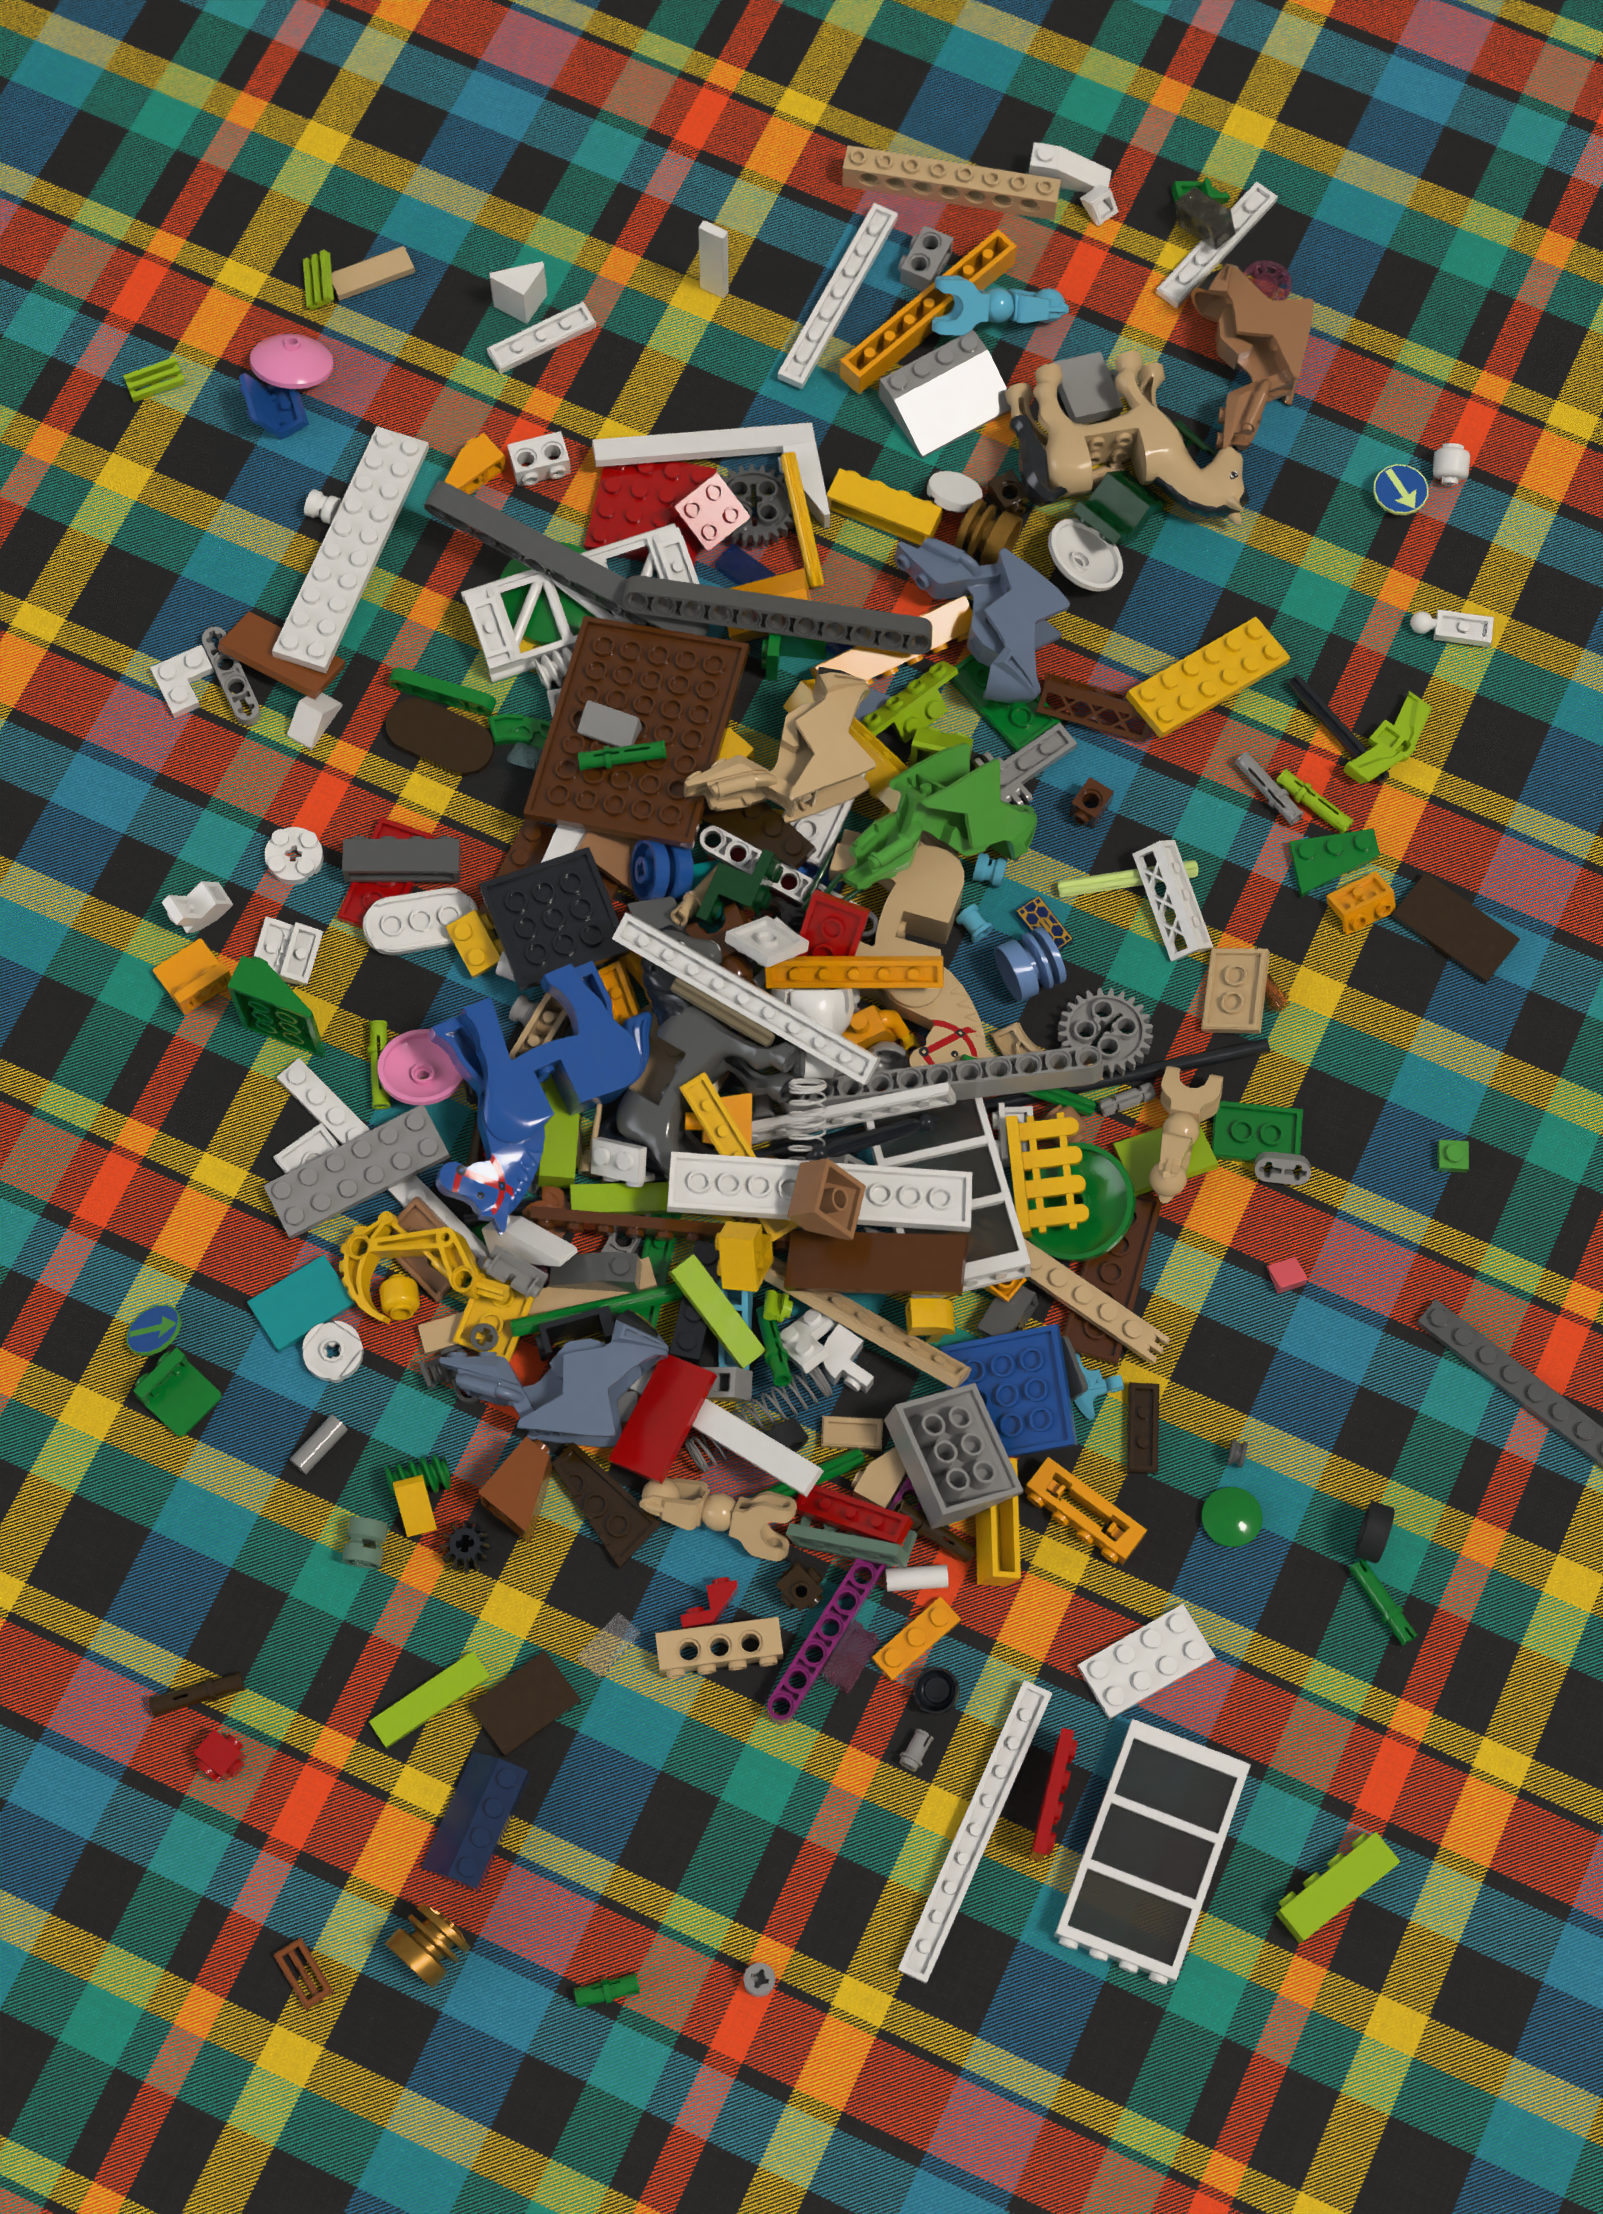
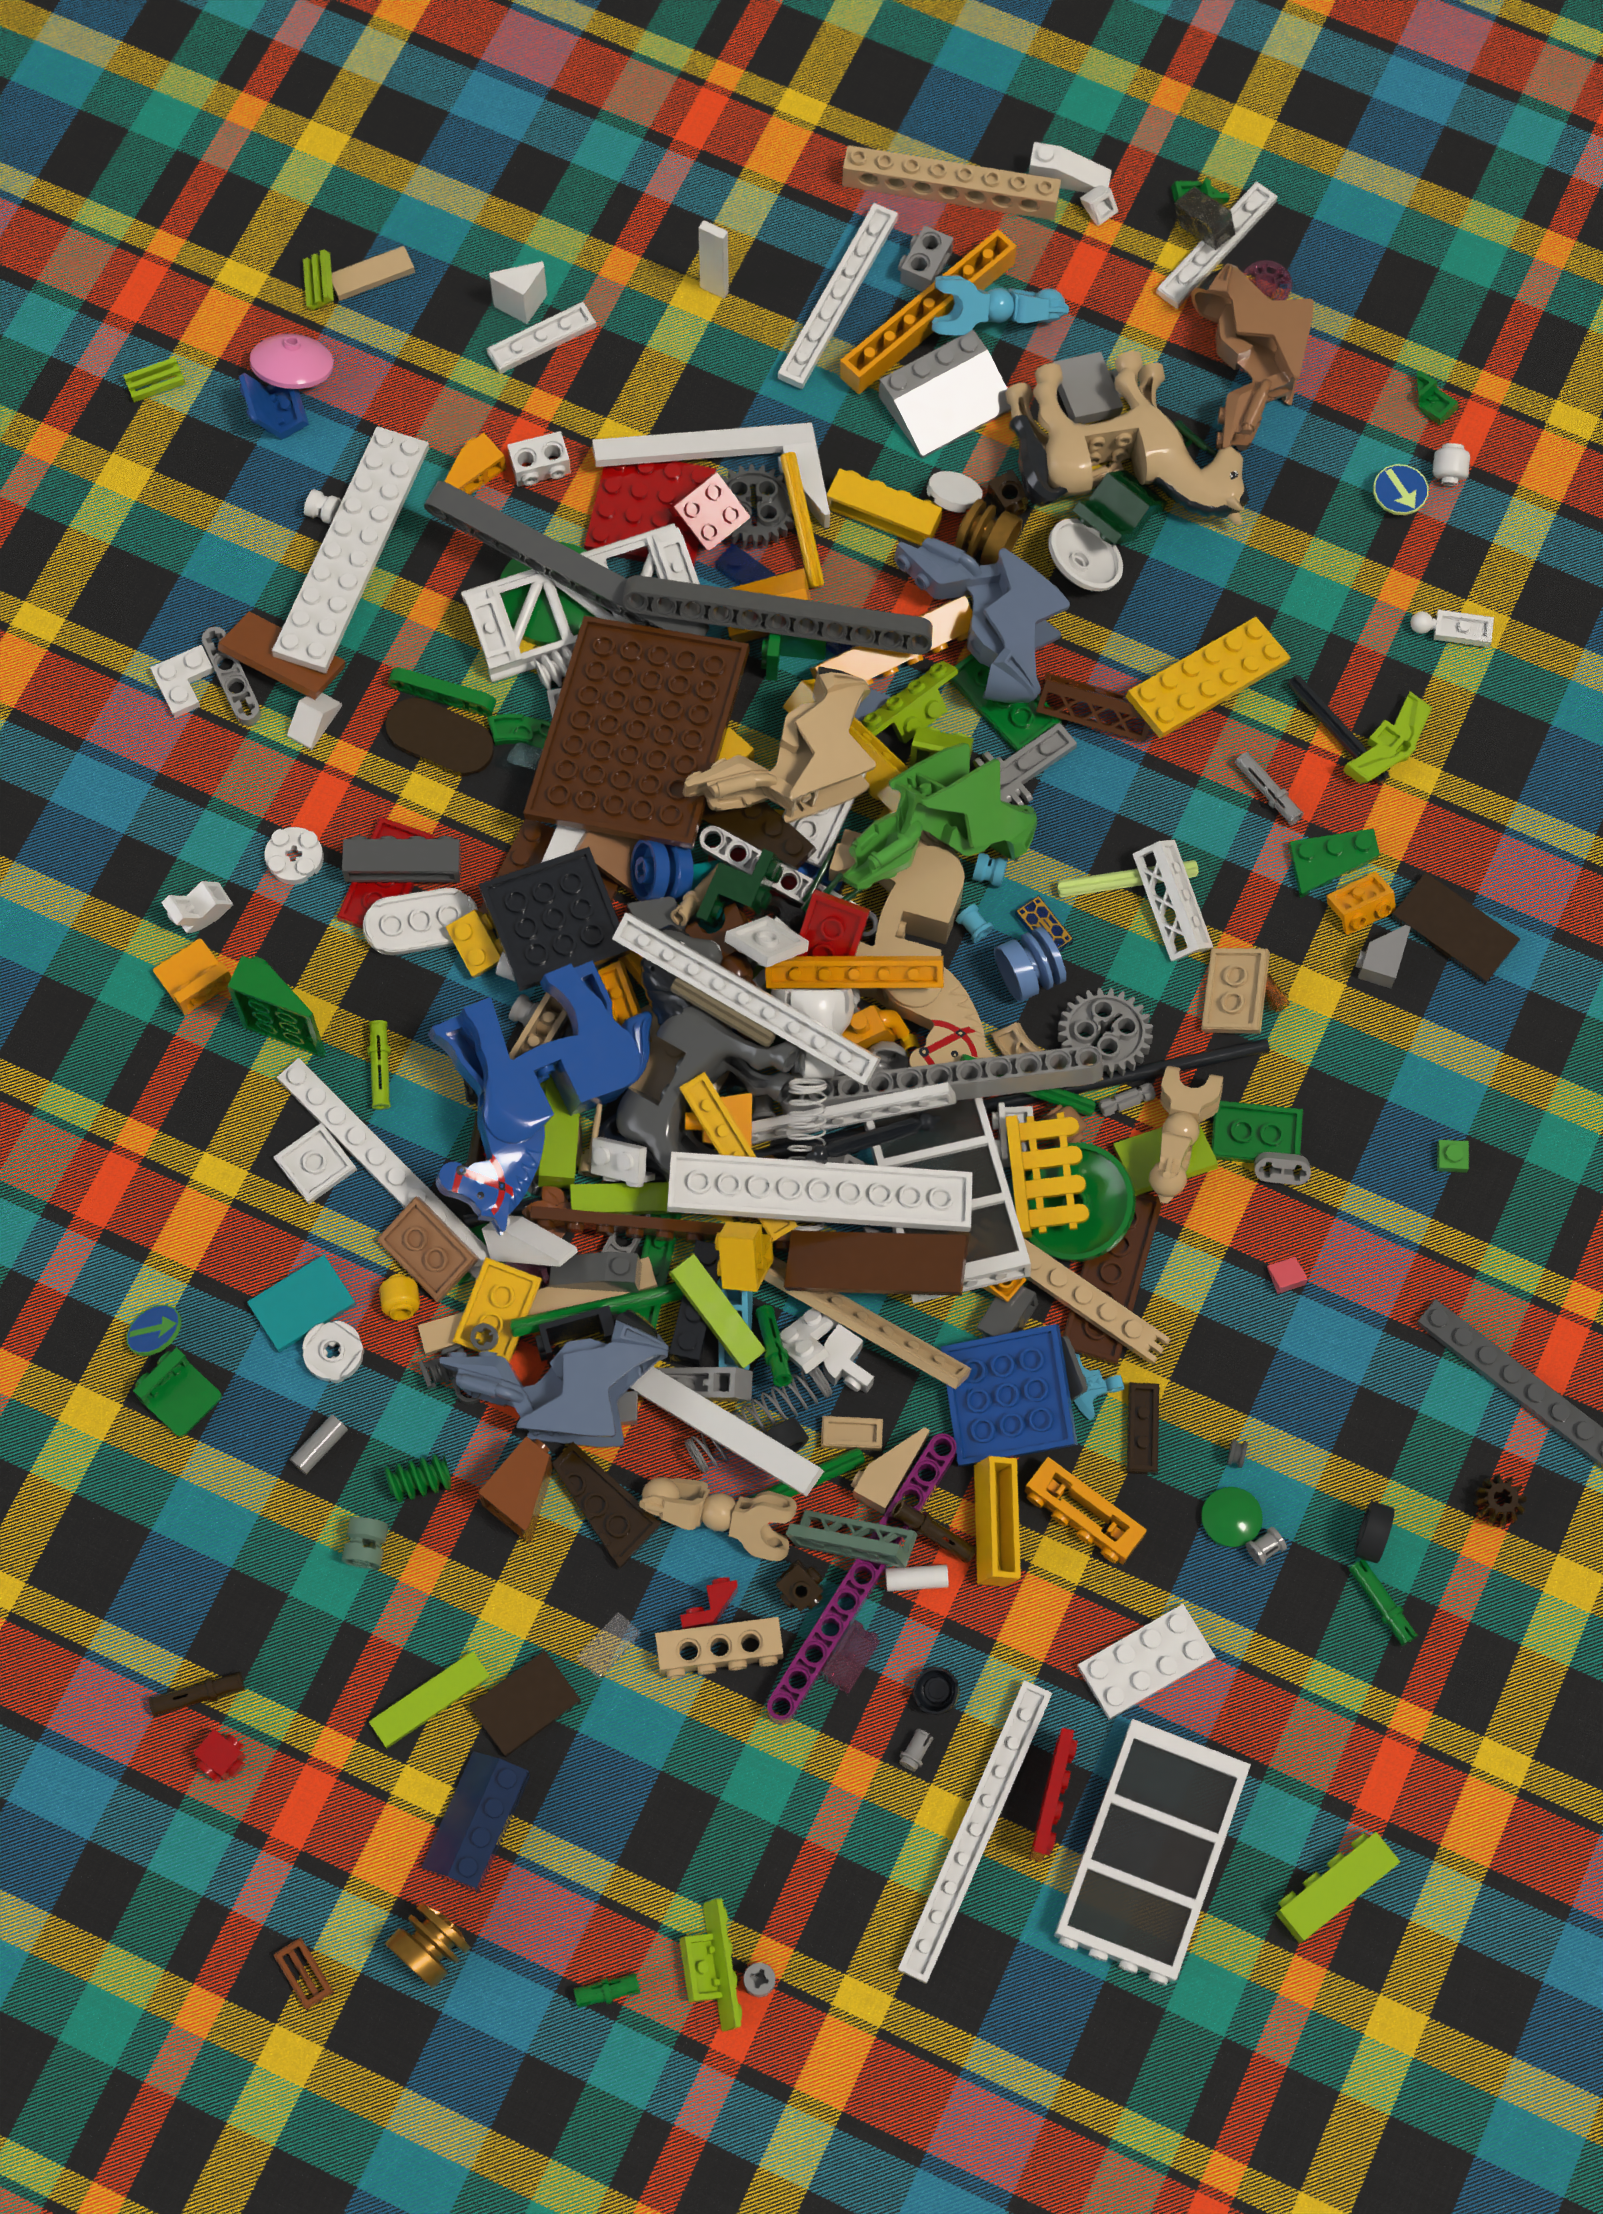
white slope [253,916,323,986] -> none
light grey plate [263,1105,451,1239] -> none
yellow piece [339,1211,510,1324] -> none
bright pink dish [378,1029,464,1105] -> none
yellow tile [393,1475,437,1537] -> none
black gear [439,1520,493,1573] -> none
light grey hinge [482,1245,548,1298] -> none
light grey slope [577,700,642,747] -> none
green pin [578,740,667,771] -> none
red tile [608,1354,717,1484] -> none
lime plate [763,1290,793,1323] -> none
medium nougat slope [787,1158,866,1240] -> none
red plate [796,1485,913,1545] -> none
light orange plate [871,1596,961,1682] -> none
light grey slope [884,1383,1023,1529] -> none
yellow brick [905,1298,956,1343] -> none
reddish brown brick [1069,777,1114,829] -> none
lime pin [1275,768,1354,833] -> none
none -> lime bracket [679,1898,742,2032]
none -> light grey bush [1246,1527,1287,1566]
none -> light grey slope [1355,925,1411,988]
none -> green slope [1417,370,1458,426]
none -> dark brown gear [1473,1474,1527,1527]

